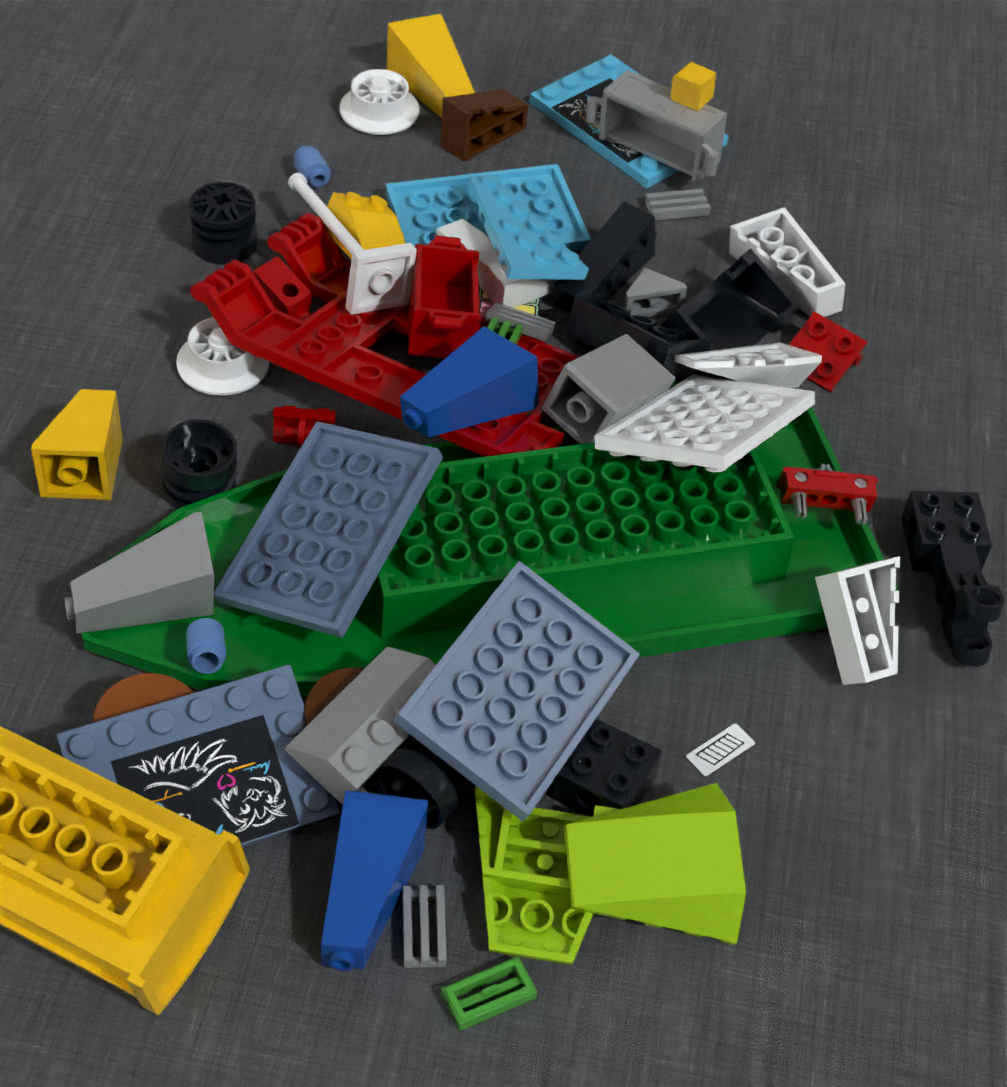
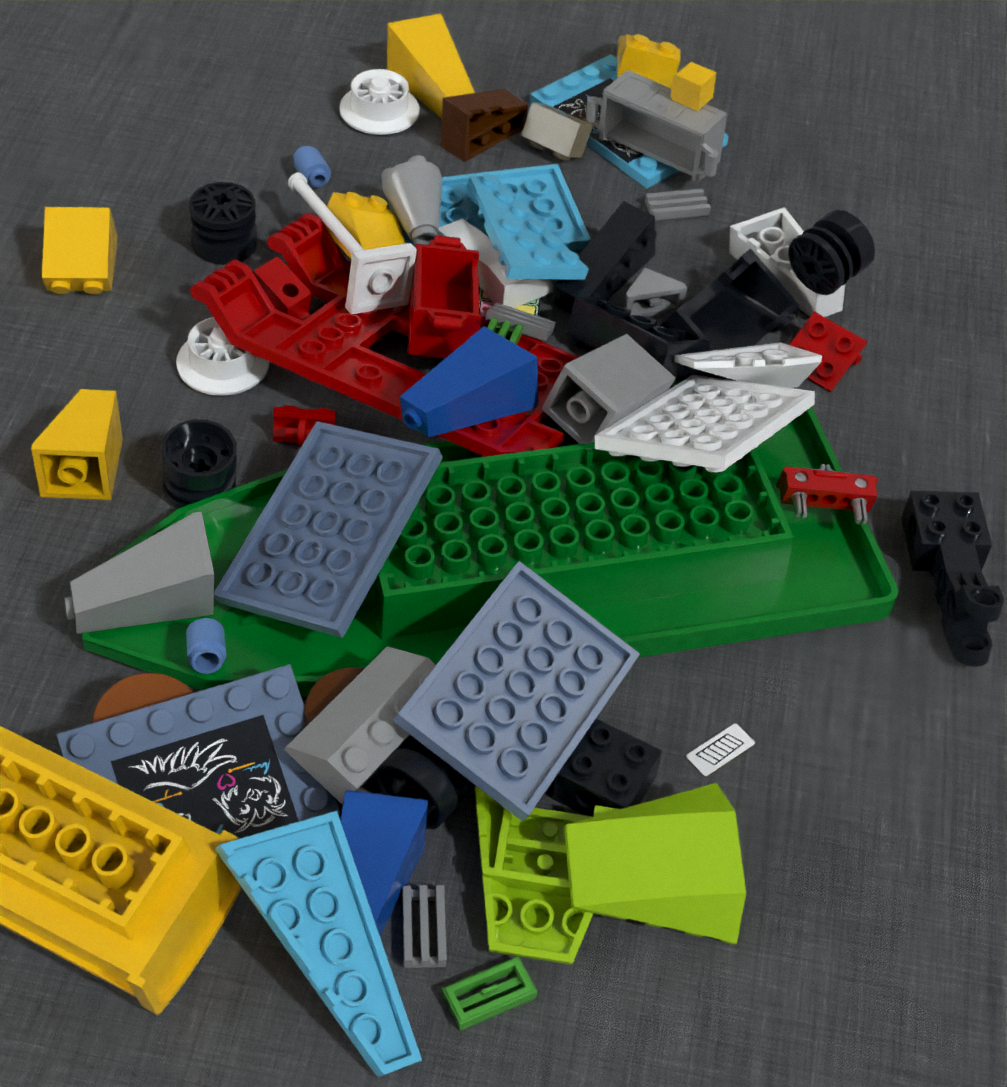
white wedge [815,556,900,685] -> none
none -> yellow slope [42,207,117,294]
none -> medium azure wing [215,811,422,1077]
none -> light grey cone [381,155,443,245]
none -> brick [521,102,593,161]
none -> yellow slope [617,34,681,88]
none -> black wheel [788,209,875,296]

